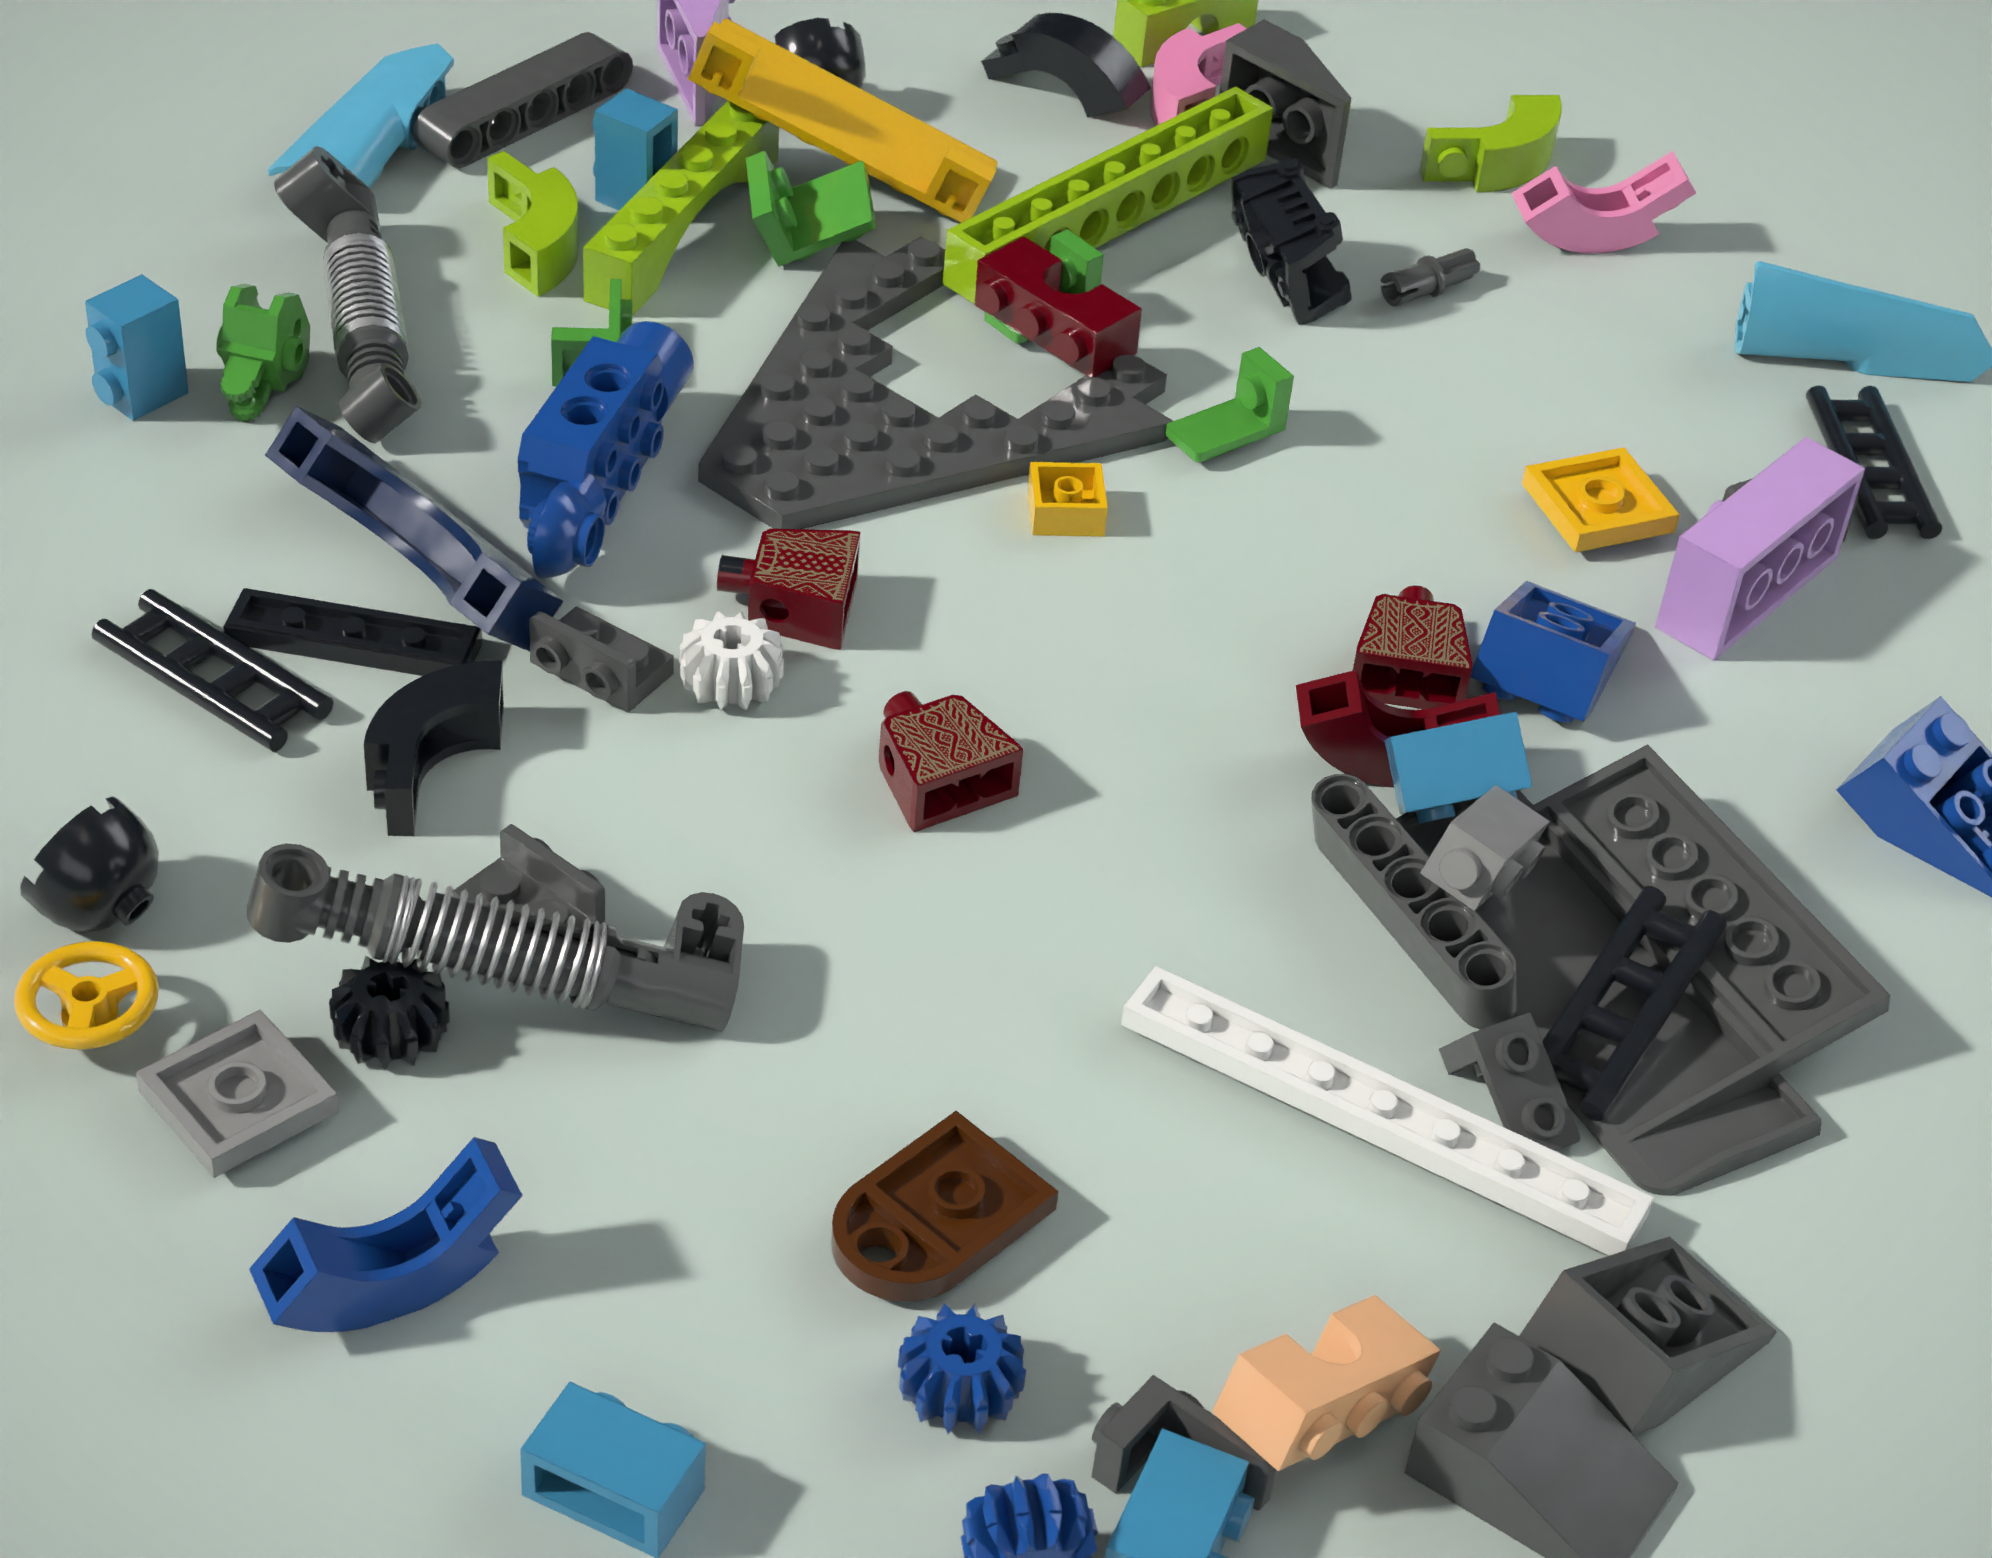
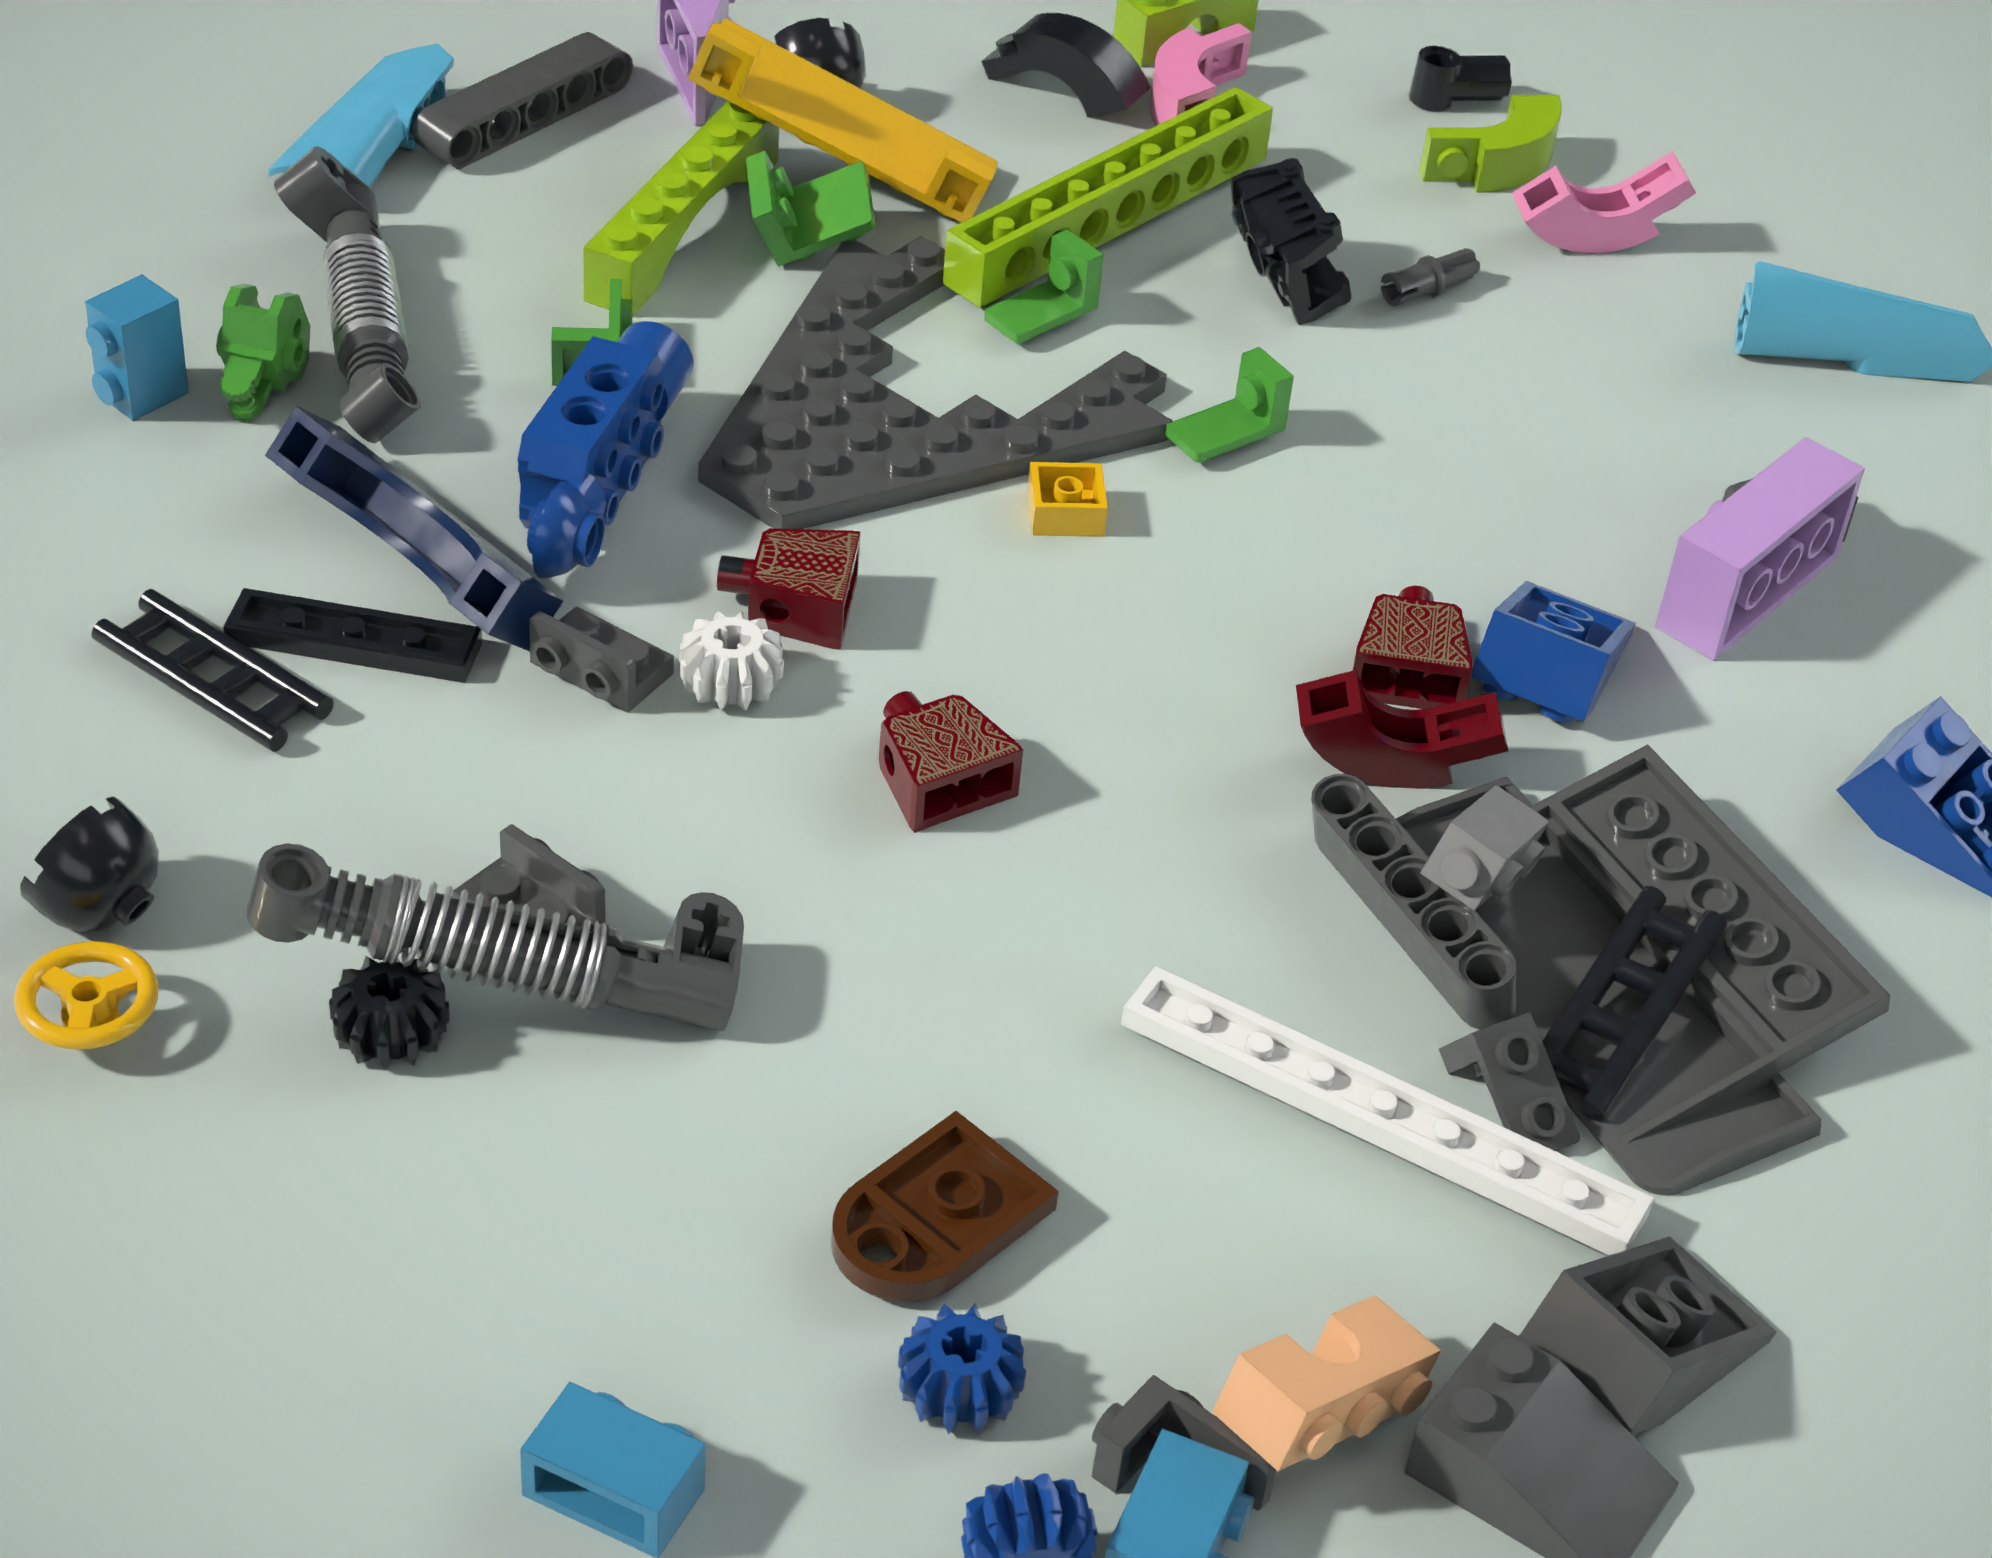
light grey plate [136,1009,339,1178] -> none
blue arch [249,1137,523,1332] -> none
black arch [363,660,504,836] -> none
lime arch [487,151,578,297] -> none
dark azure brick [593,88,678,211] -> none
dark red arch [975,236,1142,377] -> none
dark grey slope [1219,20,1352,189] -> none
dark azure brick [1384,711,1532,824] -> none
yellow plate [1522,447,1680,553] -> none
black bar [1806,385,1942,539] -> none
none -> black piece [1409,45,1512,111]

